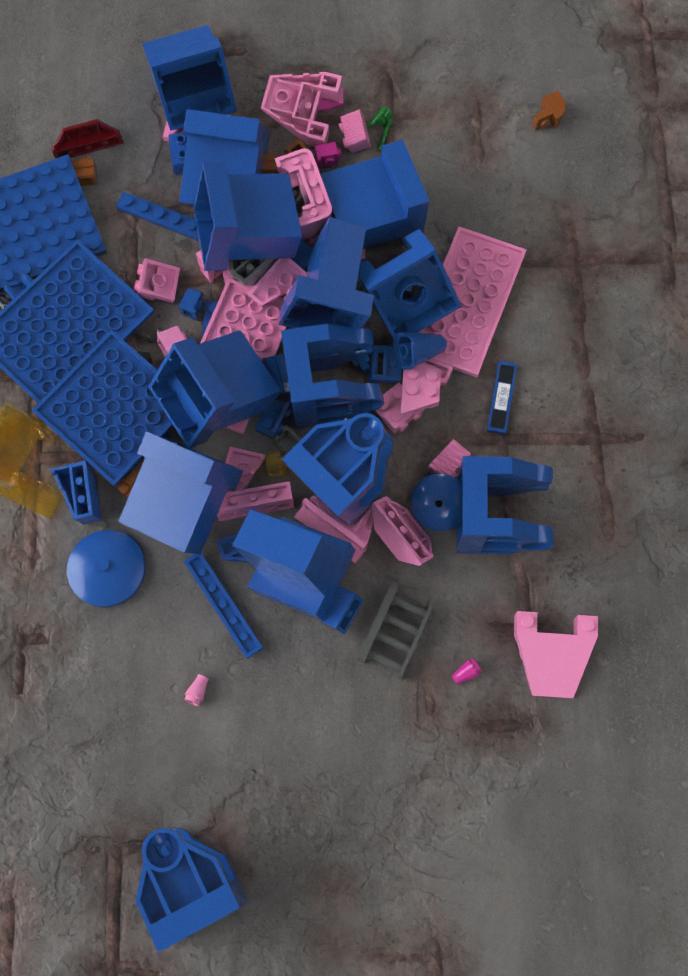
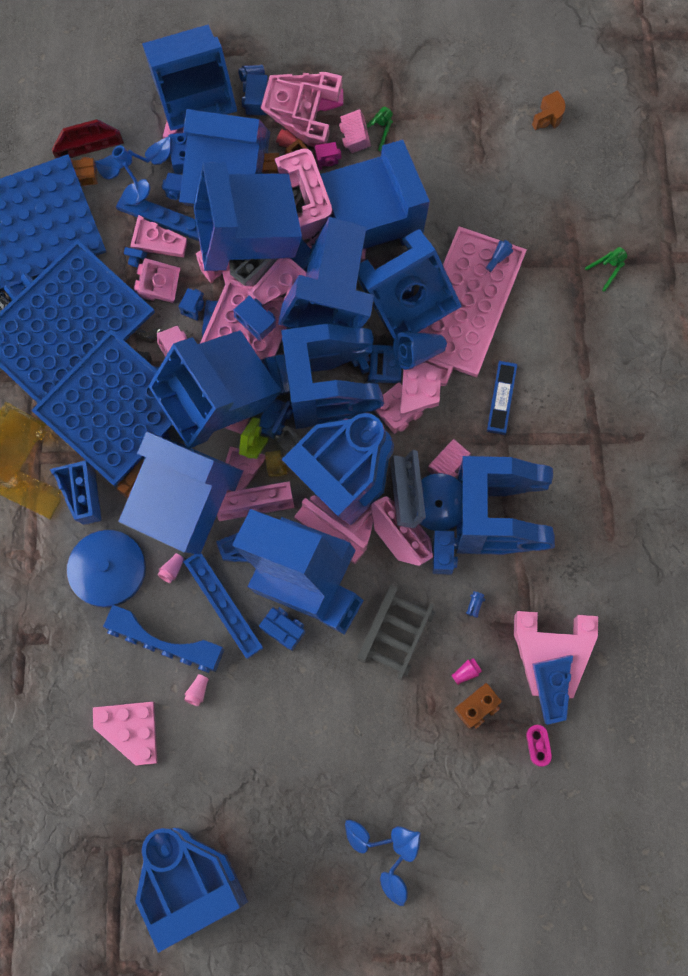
none -> bright pink plate [93,702,157,766]
none -> blue plant [95,136,171,206]
none -> blue arch [103,605,224,673]
none -> blue tile [124,247,147,267]
none -> bright pink wing [130,215,188,258]
none -> bright pink cone [158,553,185,583]
none -> blue brick [162,173,182,200]
none -> blue brick [233,295,276,341]
none -> blue cone [238,64,265,83]
none -> lime bracket [239,417,268,459]
none -> blue brick [242,74,268,115]
none -> blue brick [259,607,306,651]
none -> coral cone [276,129,298,148]
none -> blue plant [345,819,420,906]
none -> sand blue fence [390,450,426,528]
none -> blue brick [433,531,458,575]
none -> dark orange brick [454,683,502,729]
none -> blue pin [466,591,485,618]
none -> blue cone [486,240,514,272]
none -> dark pink plate [526,725,552,767]
none -> blue wing [532,655,573,725]
none -> green plant [585,247,627,292]

